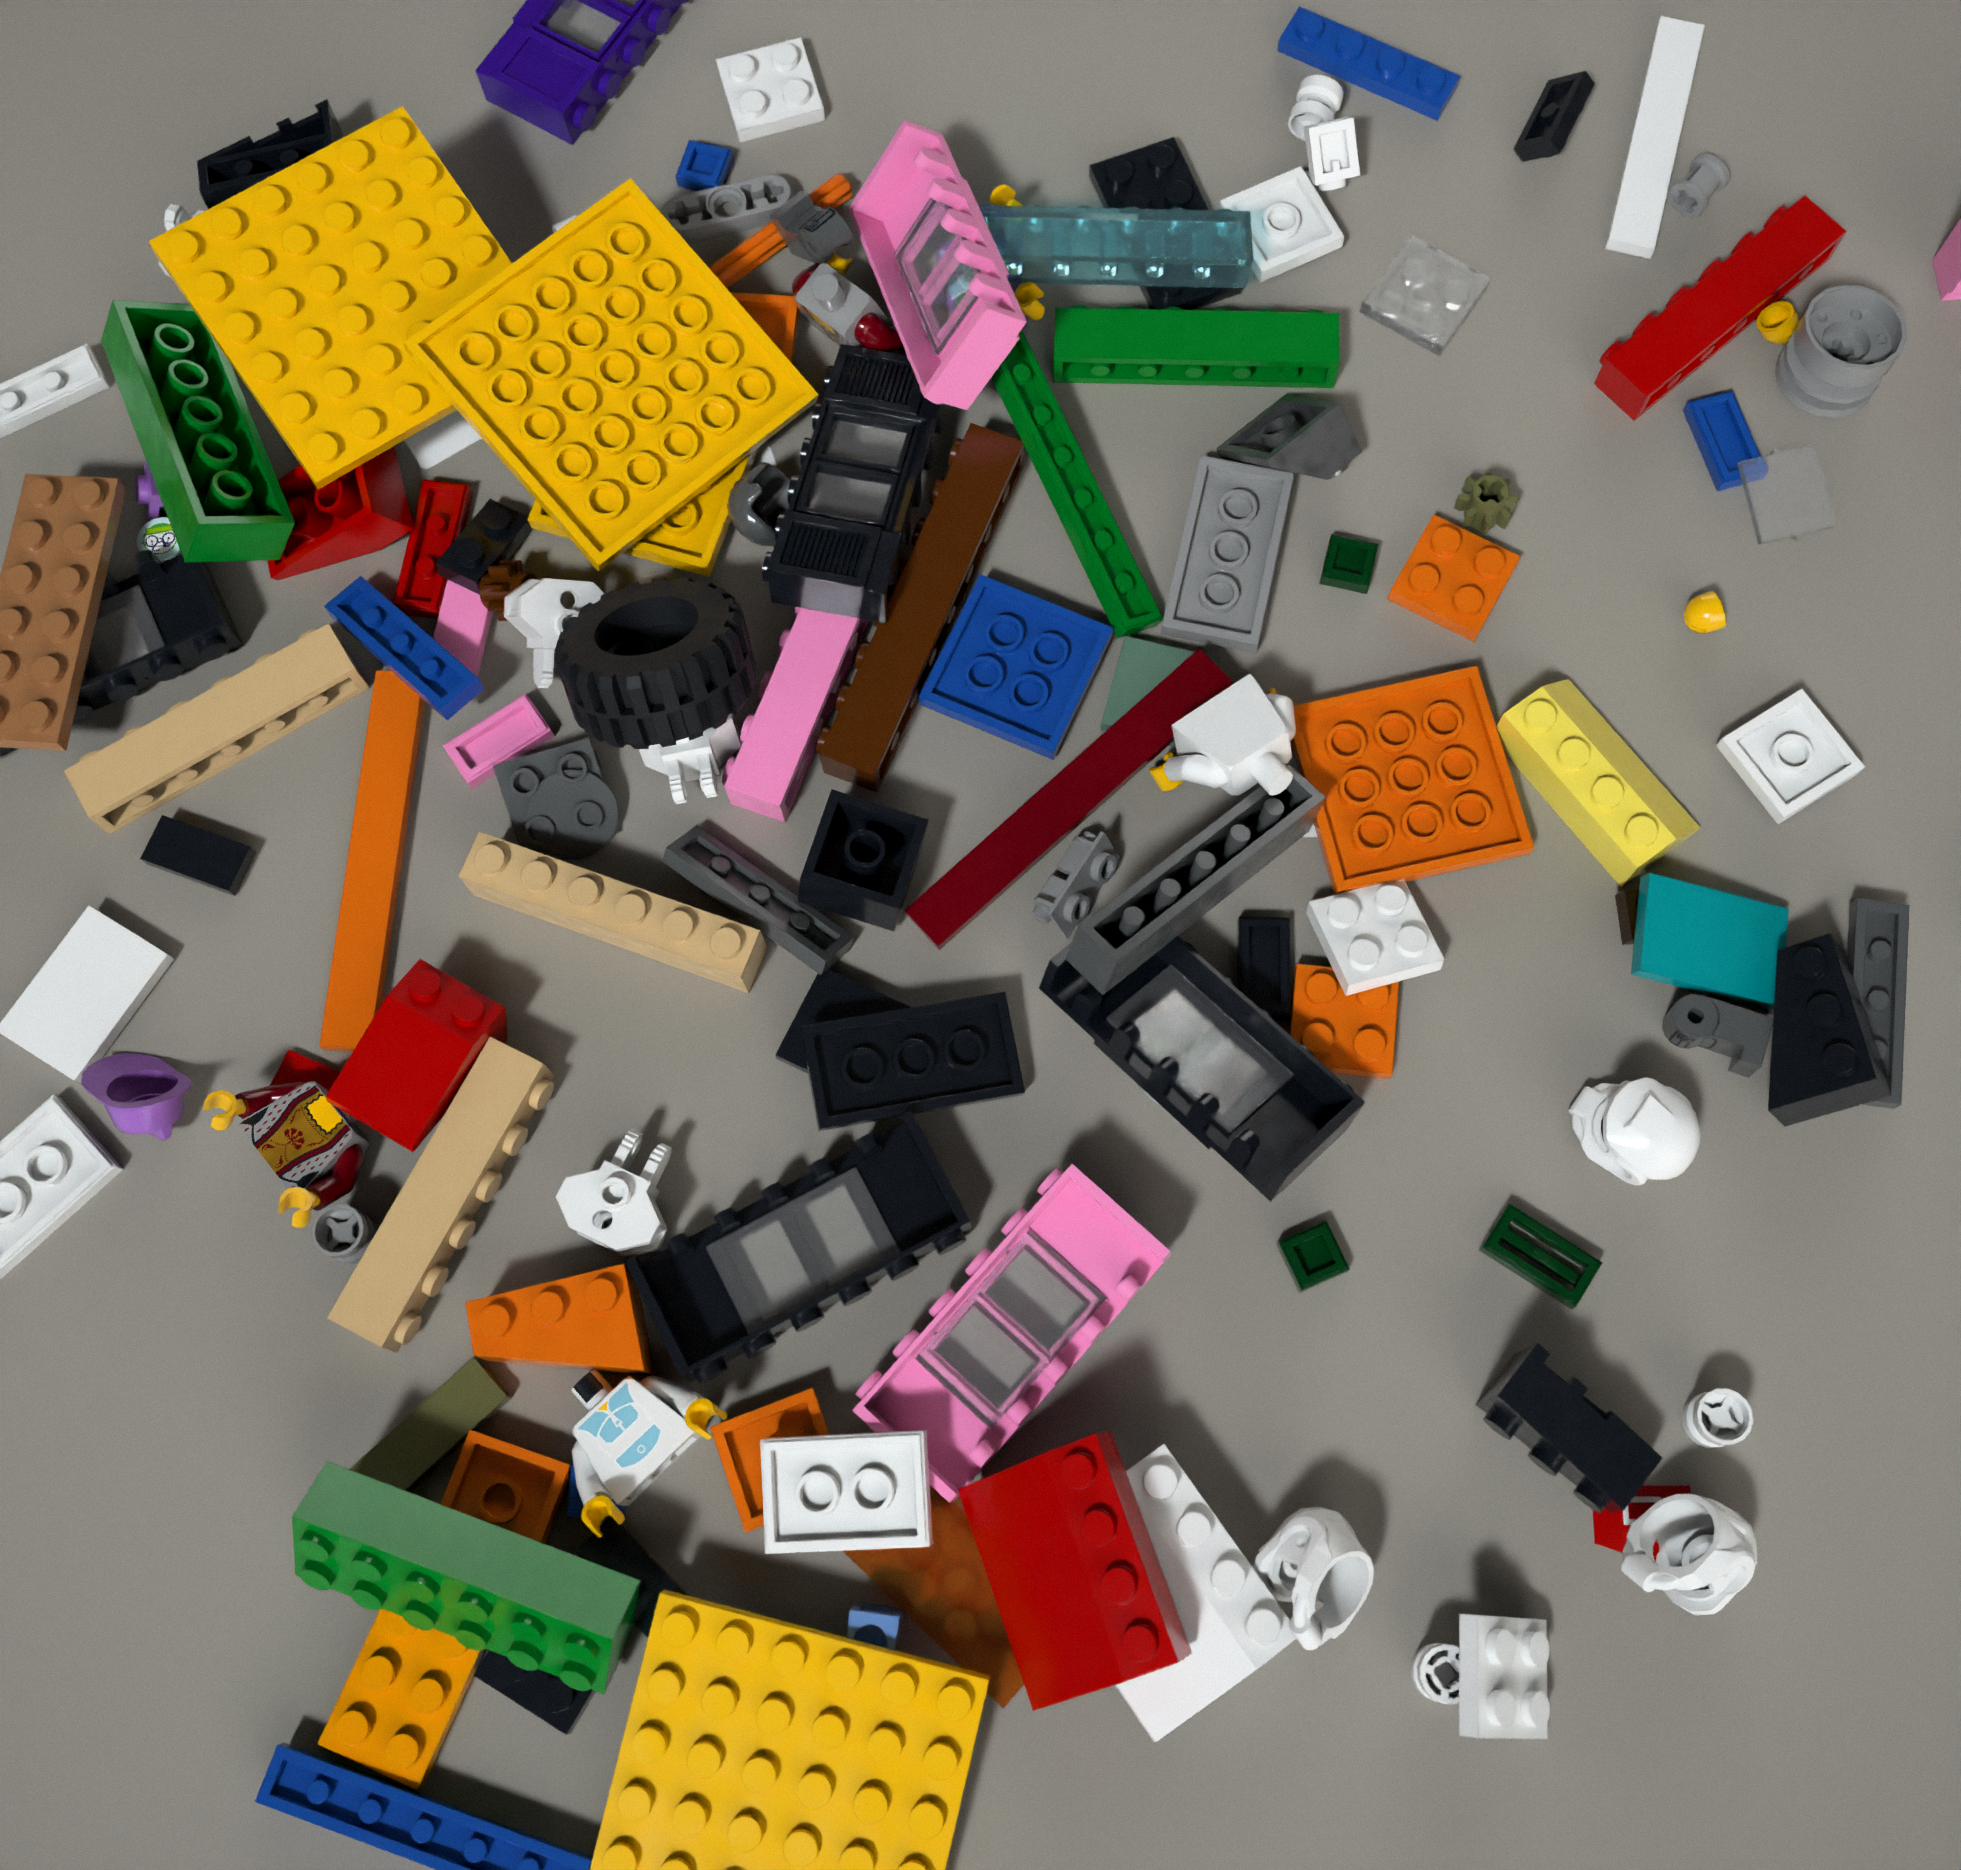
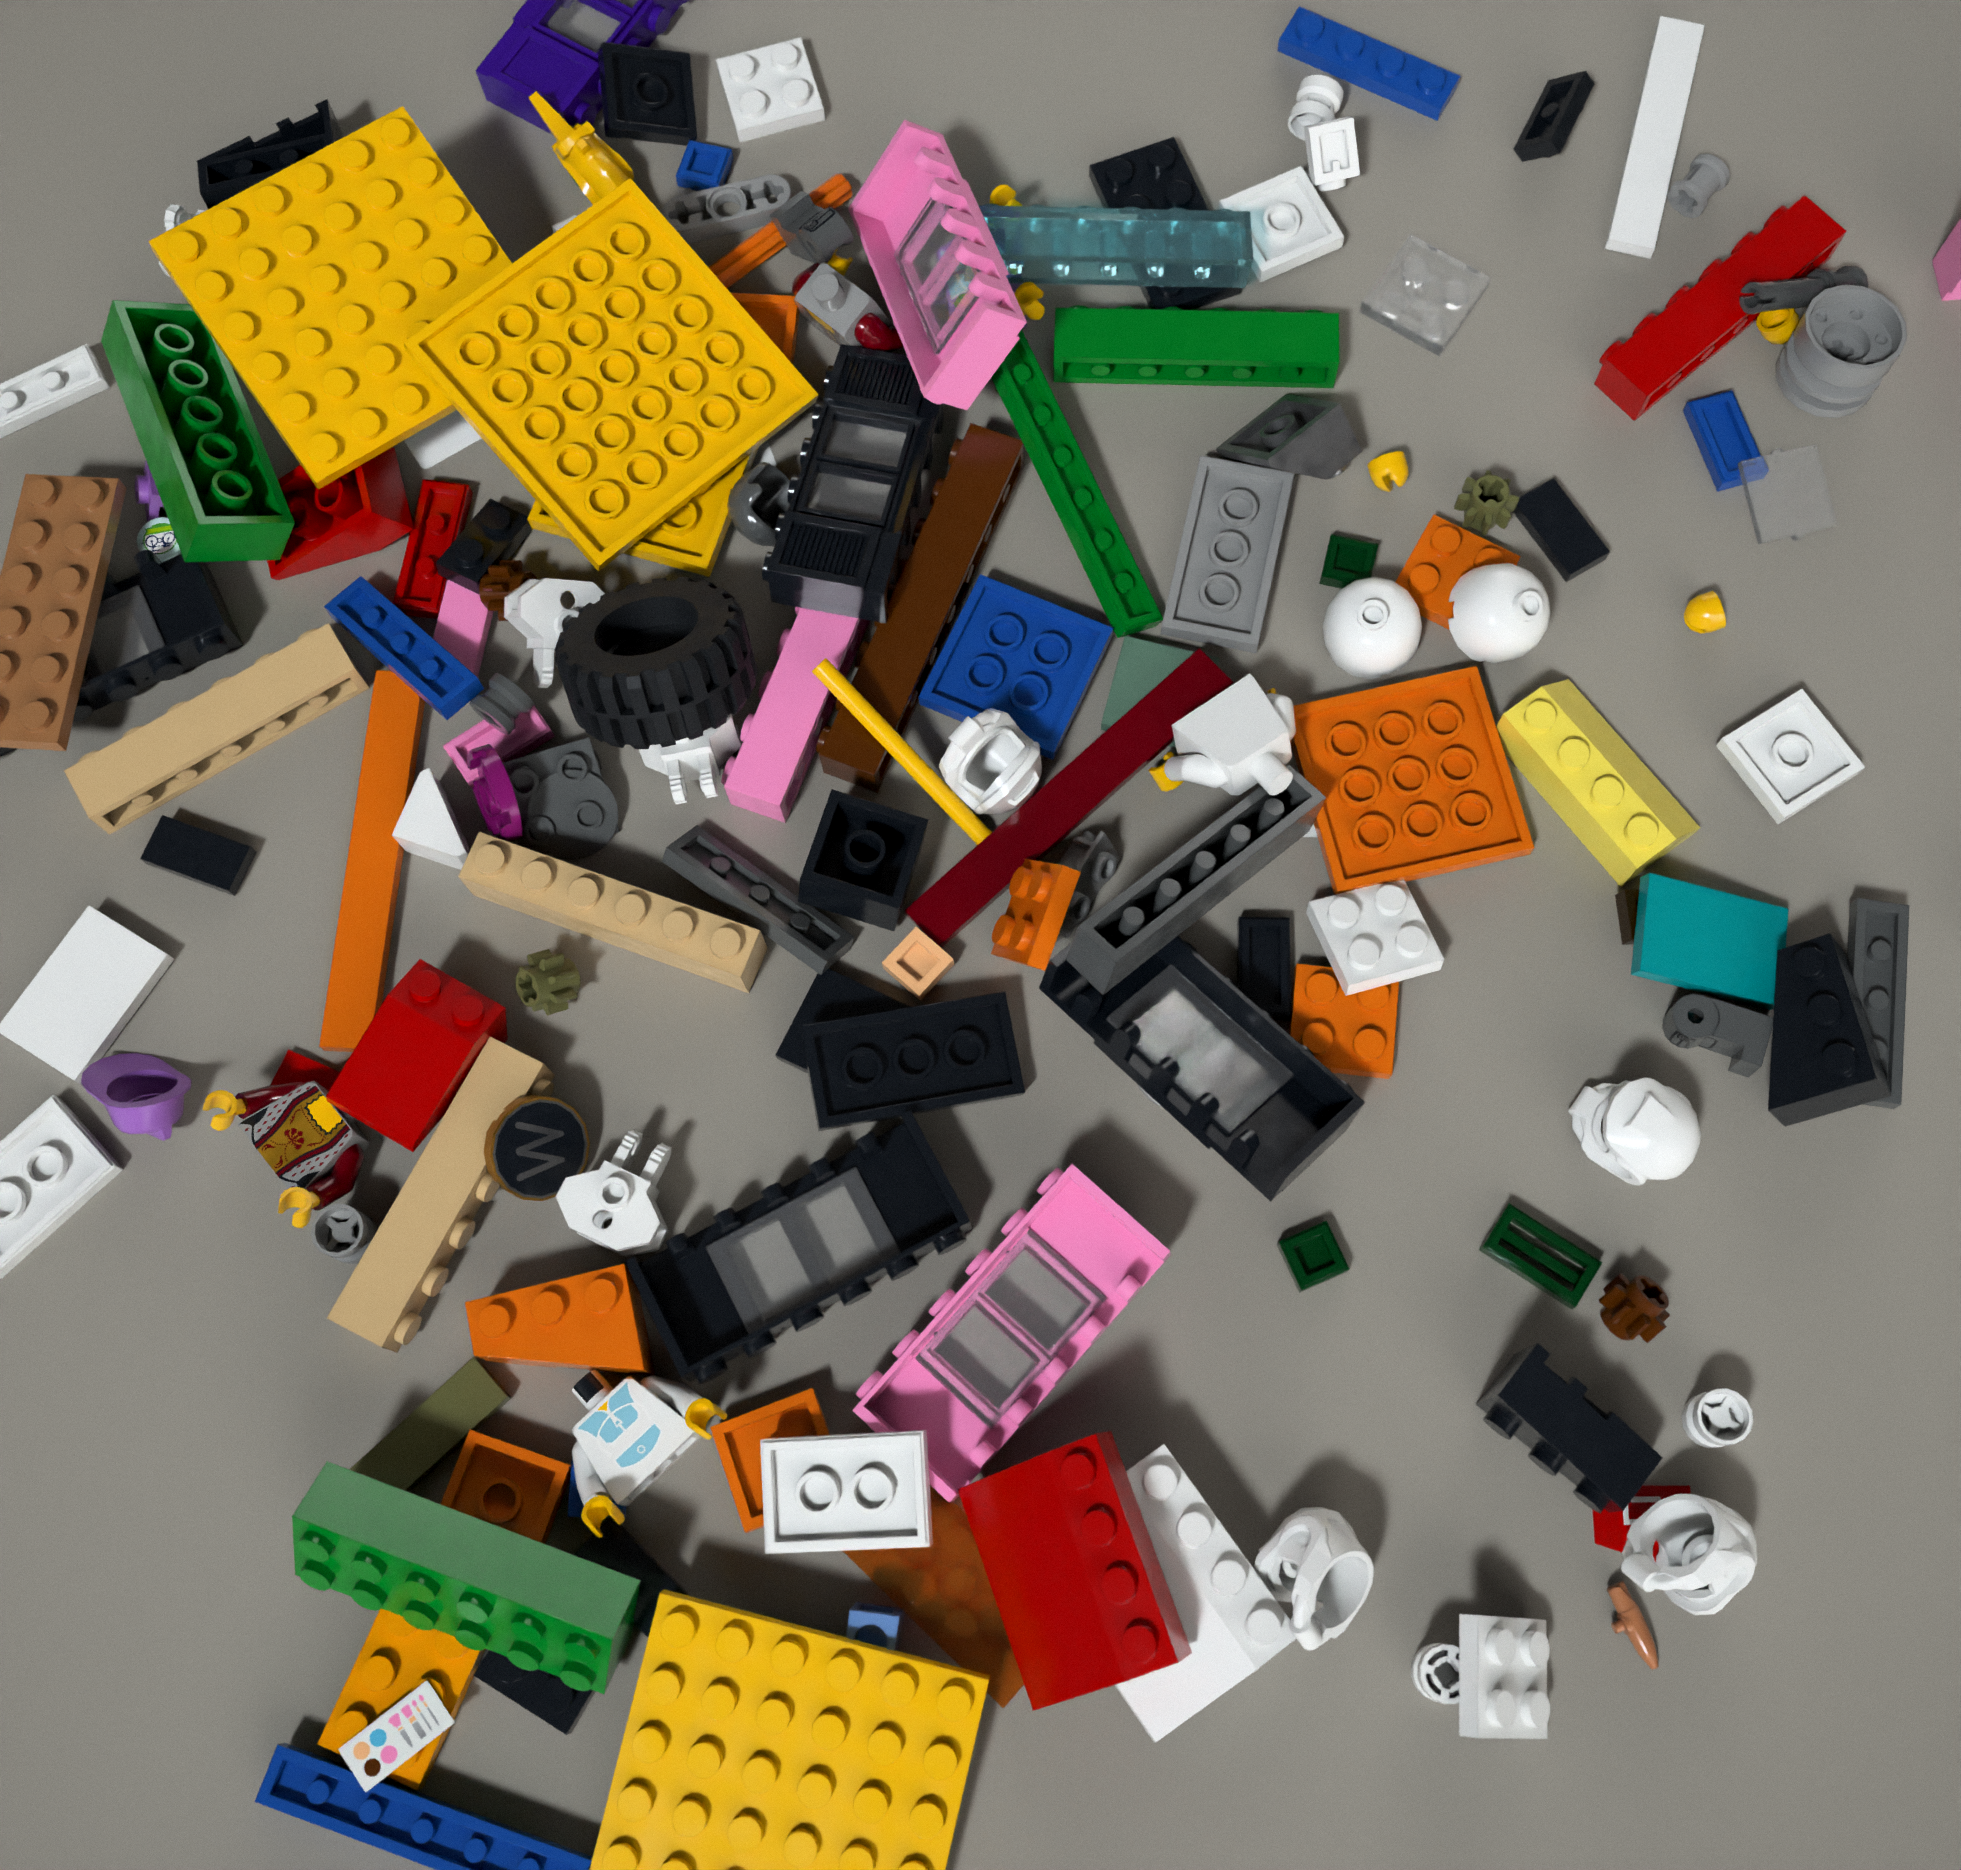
none -> white sticker [338,1680,455,1793]
none -> white slope [392,768,471,870]
none -> magenta tile [467,744,522,842]
none -> dark grey wheel [470,673,534,735]
none -> black tile [483,1095,590,1201]
none -> olive gear [515,949,580,1016]
none -> yellow animal [528,91,634,204]
none -> black hinge [598,42,697,146]
none -> yellow axle [811,658,992,845]
none -> light nougat plate [882,927,955,1001]
none -> white helmet [939,708,1042,815]
none -> orange plate [991,859,1081,971]
none -> white cylinder [1323,577,1422,679]
none -> yellow hinge [1367,451,1409,492]
none -> white cylinder [1448,563,1551,663]
none -> black tile [1513,478,1610,582]
none -> reddish brown gear [1599,1273,1670,1343]
none -> nougat helmet [1607,1581,1659,1669]
none -> dark grey pin [1739,266,1869,314]

